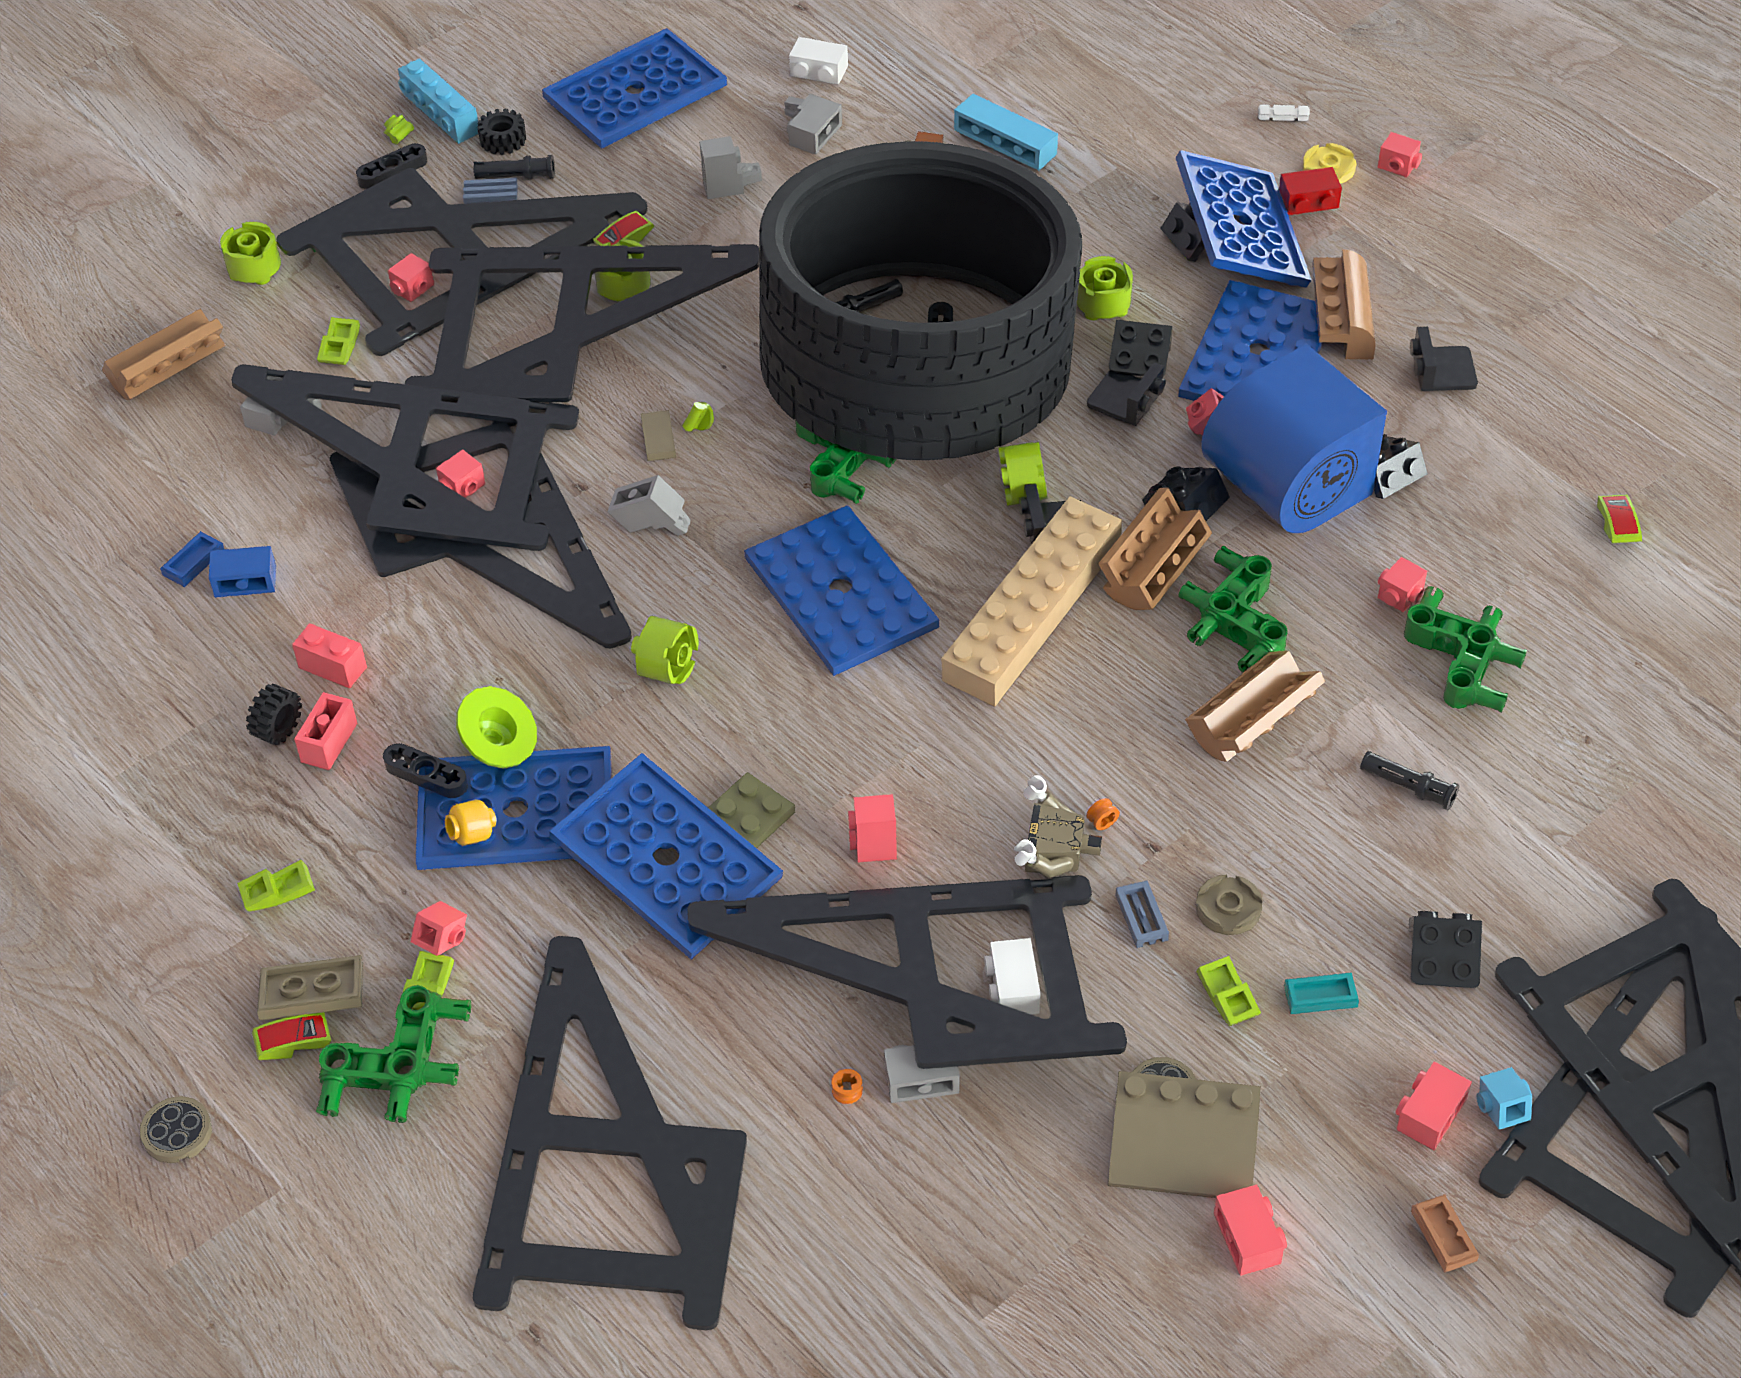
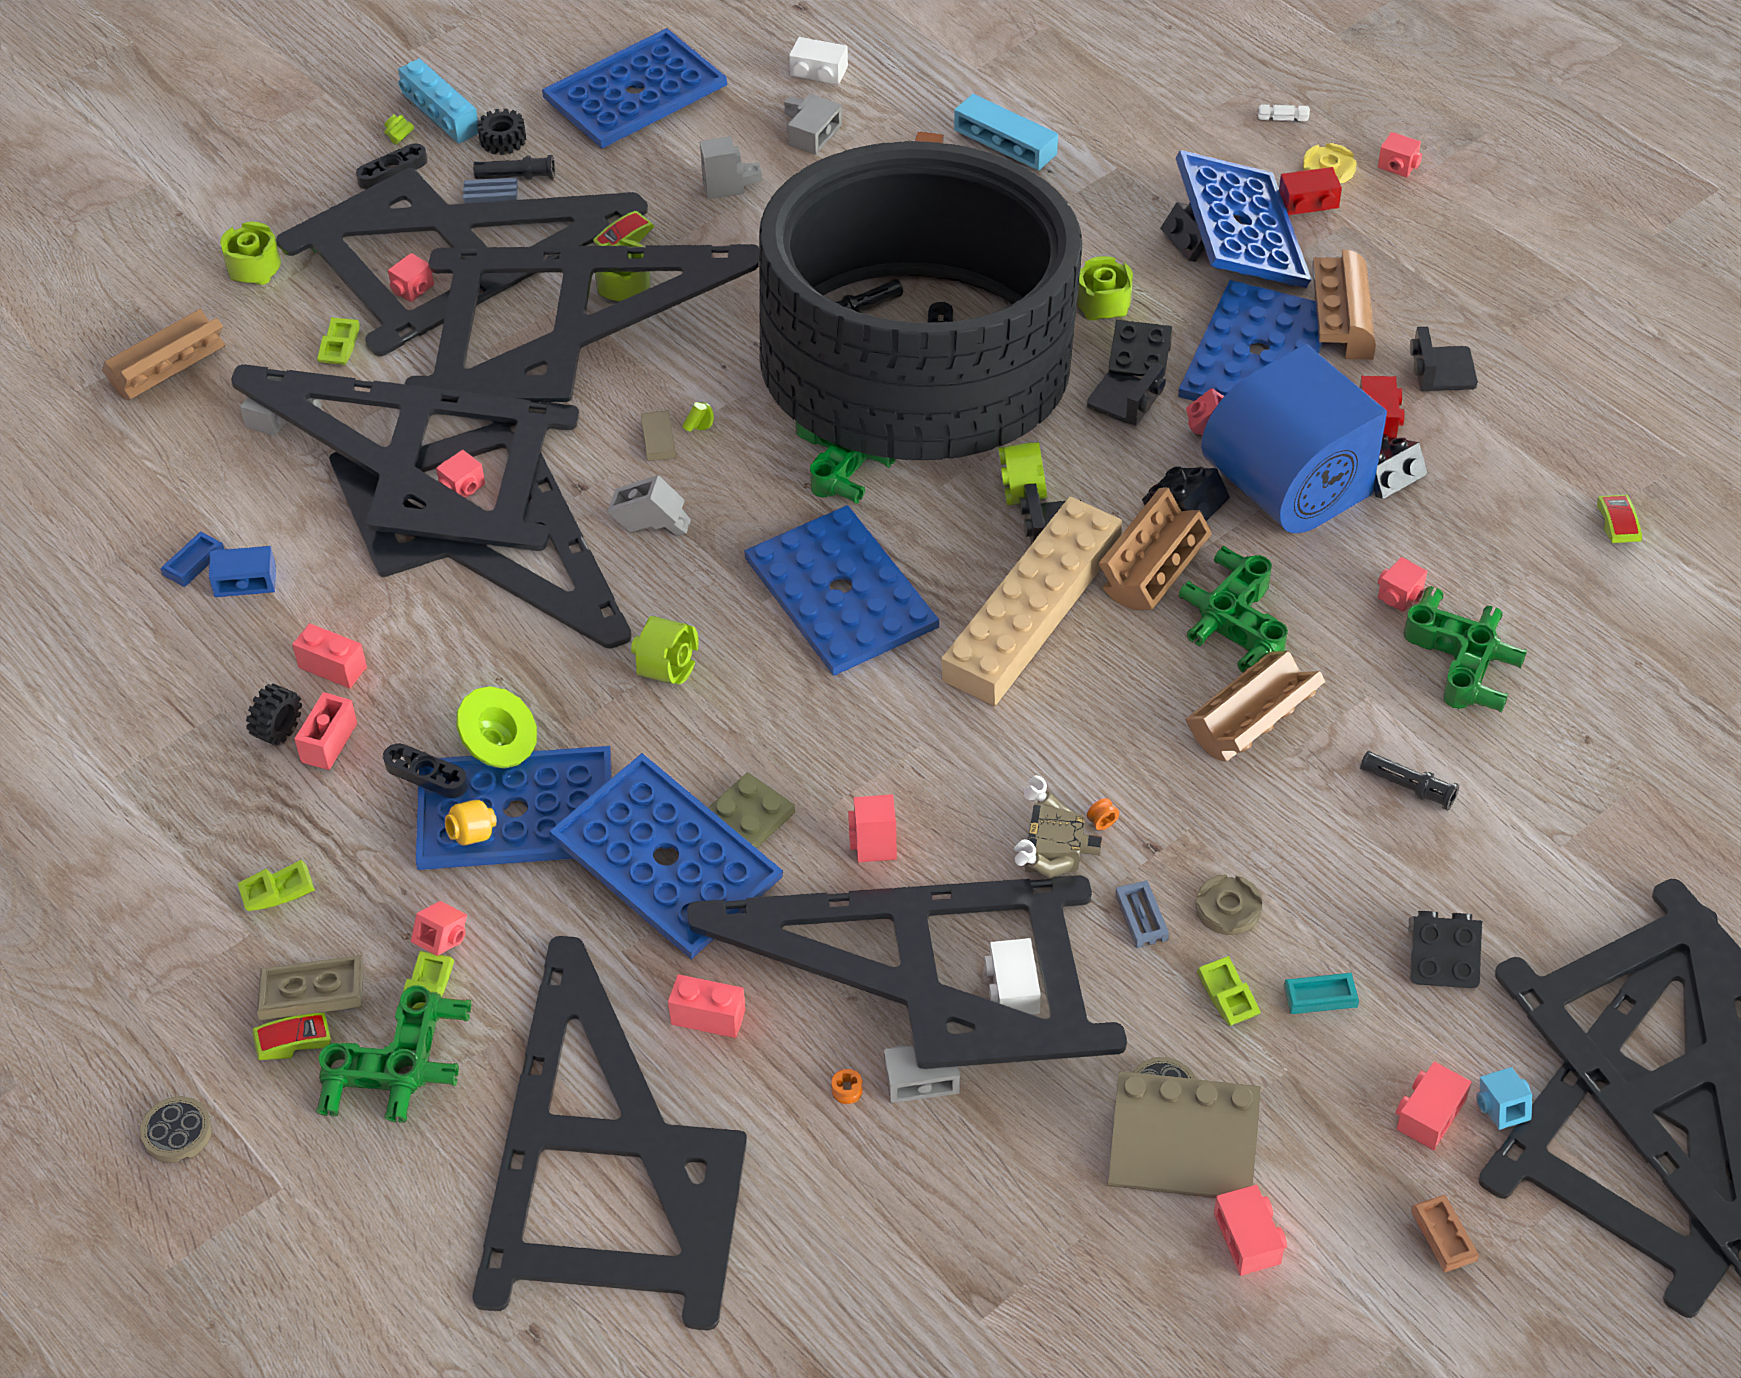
none -> coral brick [668,974,746,1038]
none -> red brick [1359,376,1405,438]

